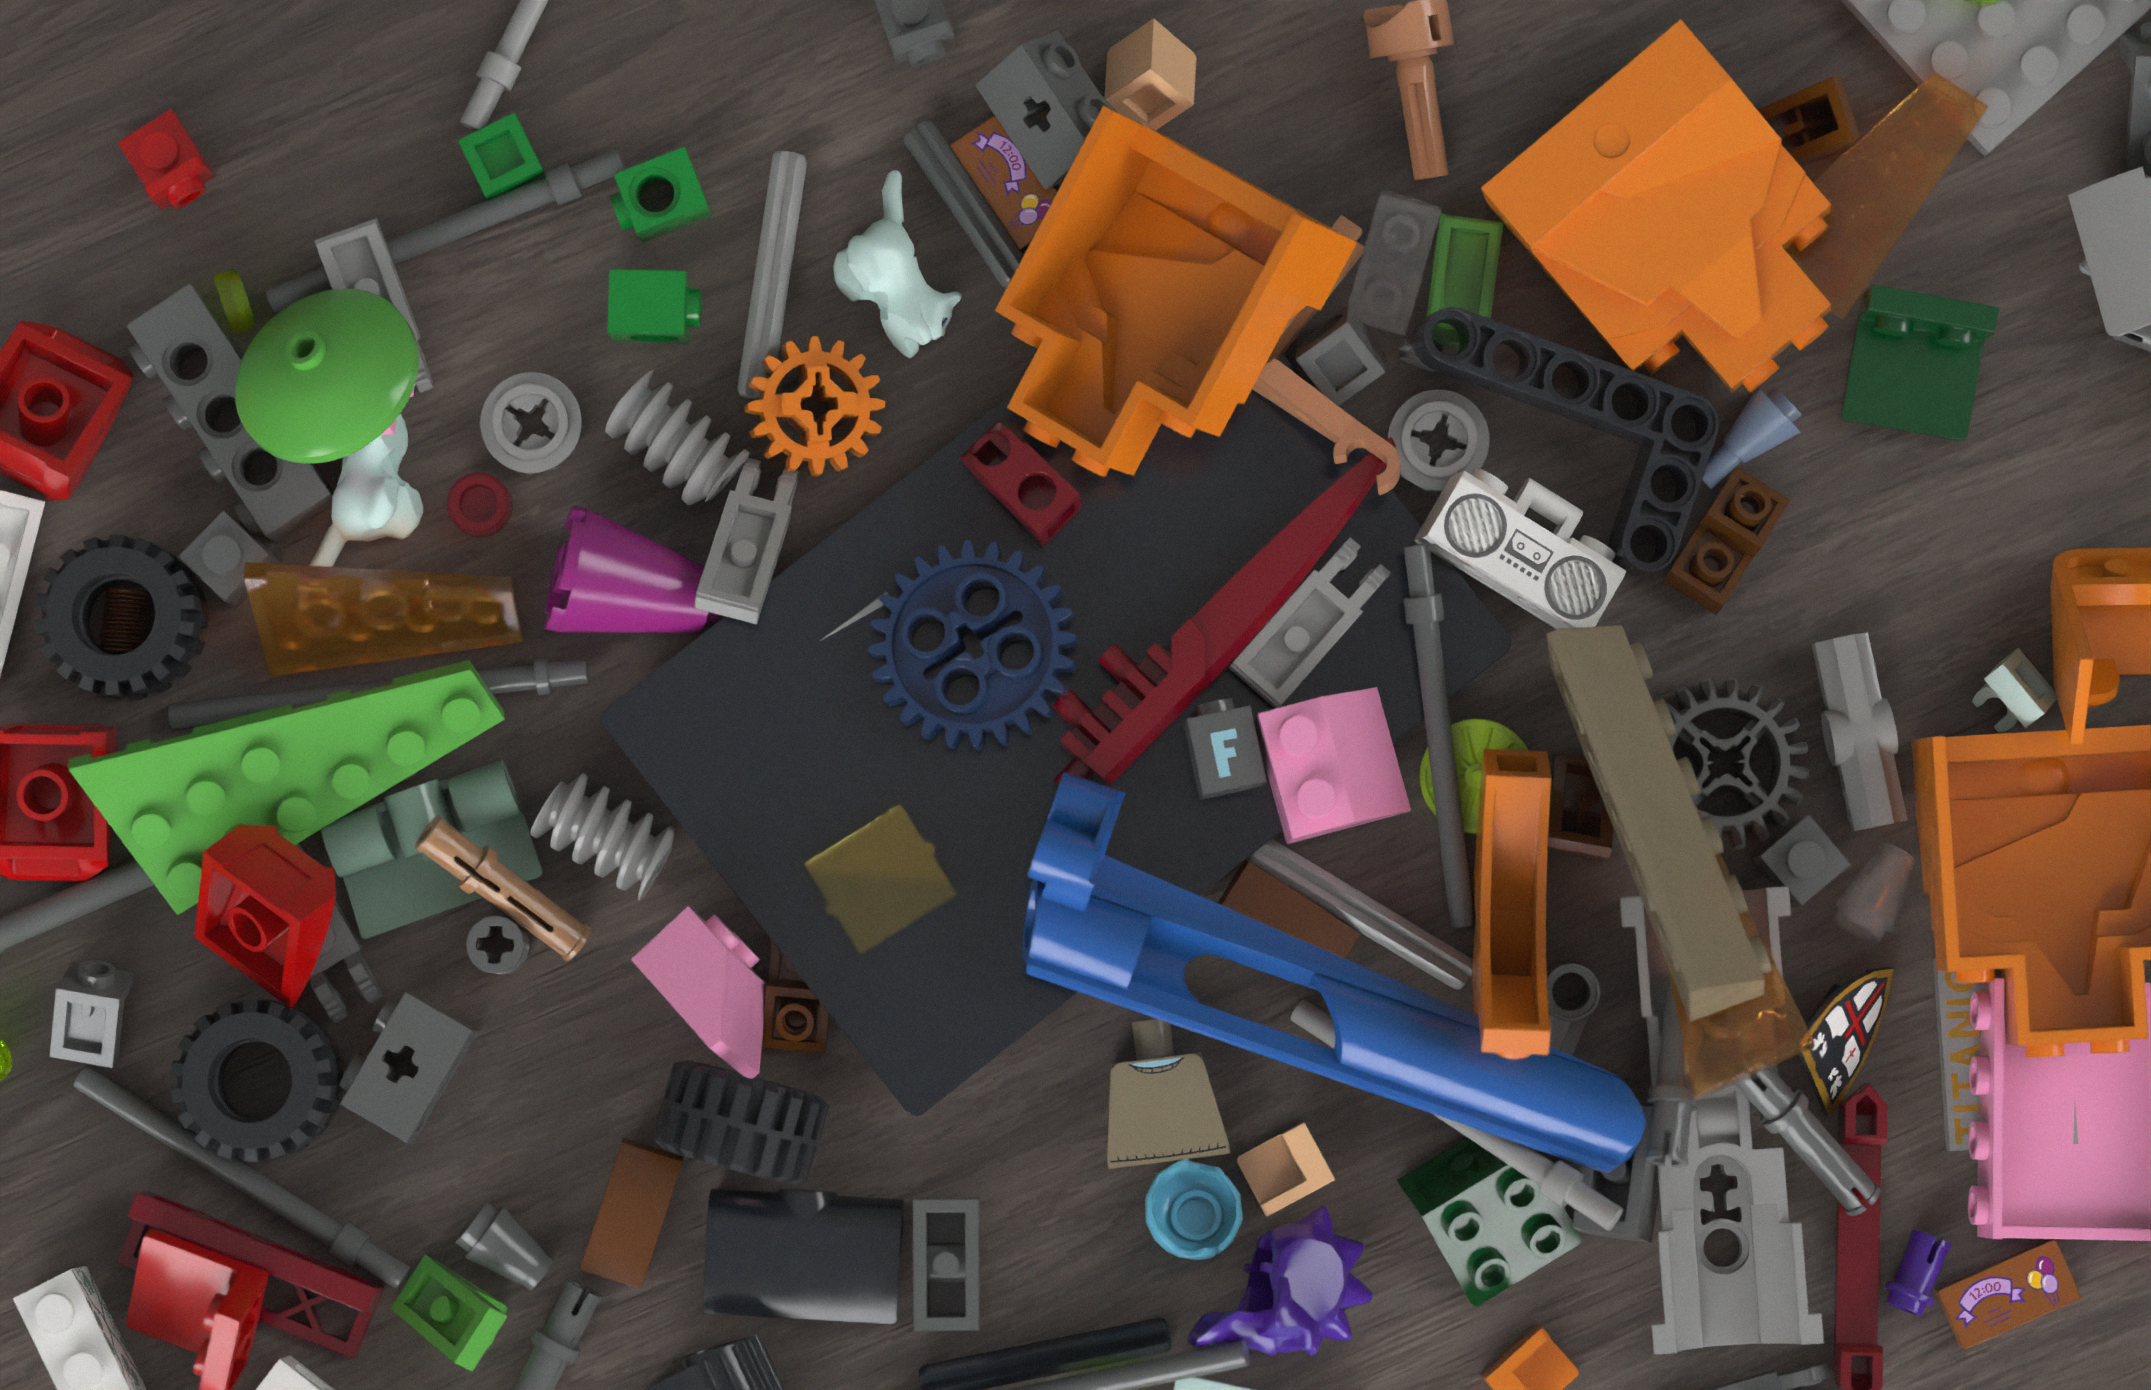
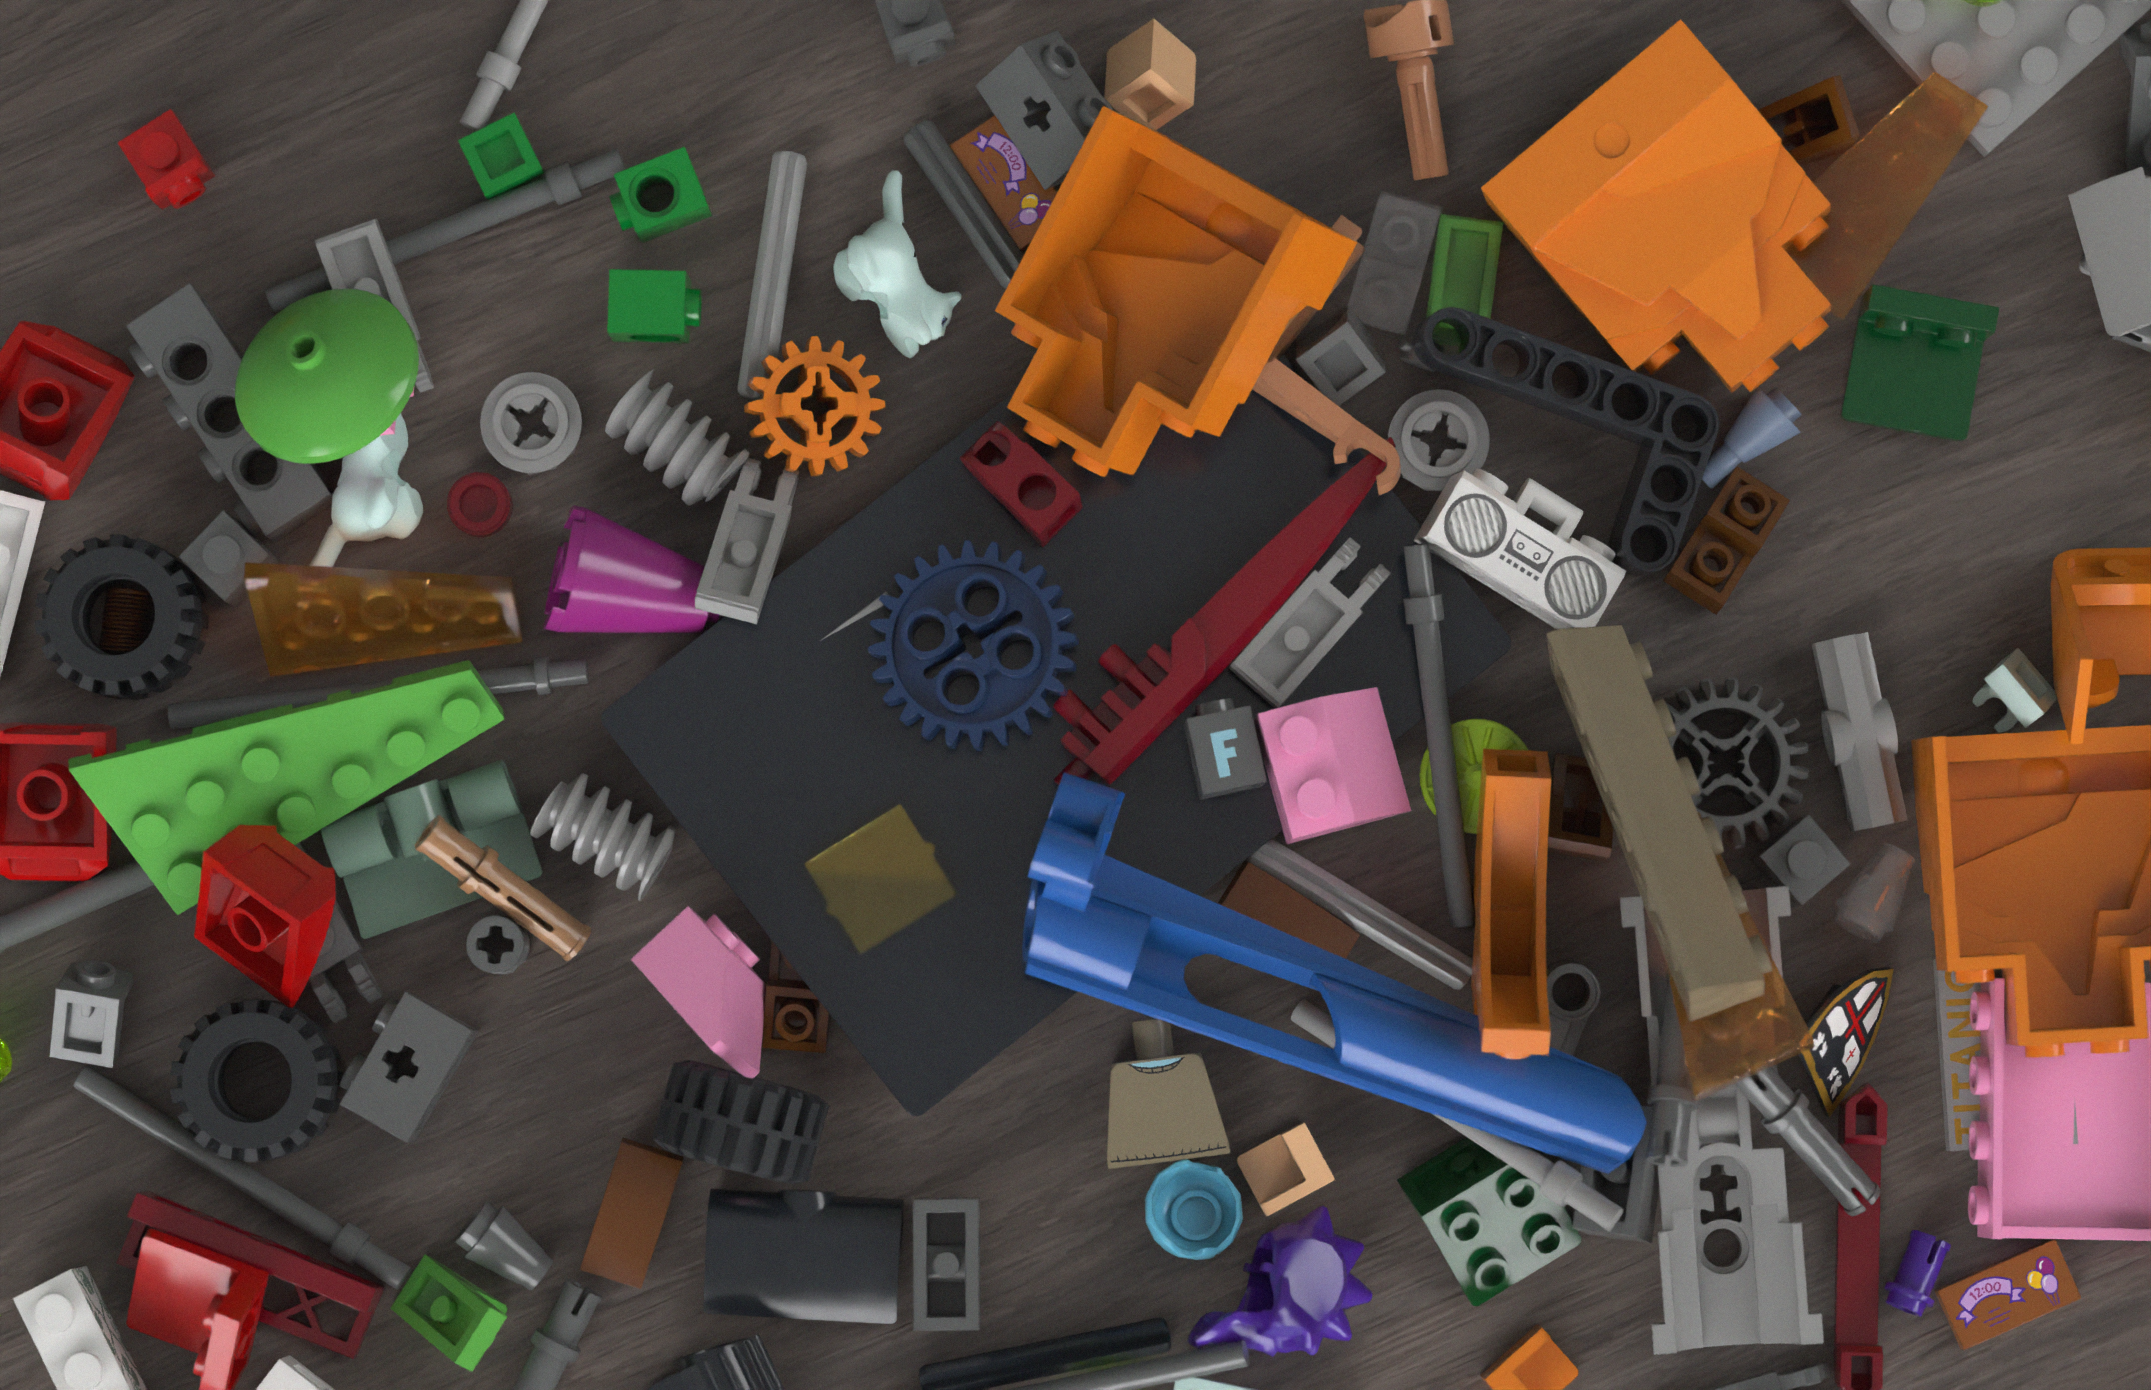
clear neon green tile [213,268,256,335] -> none

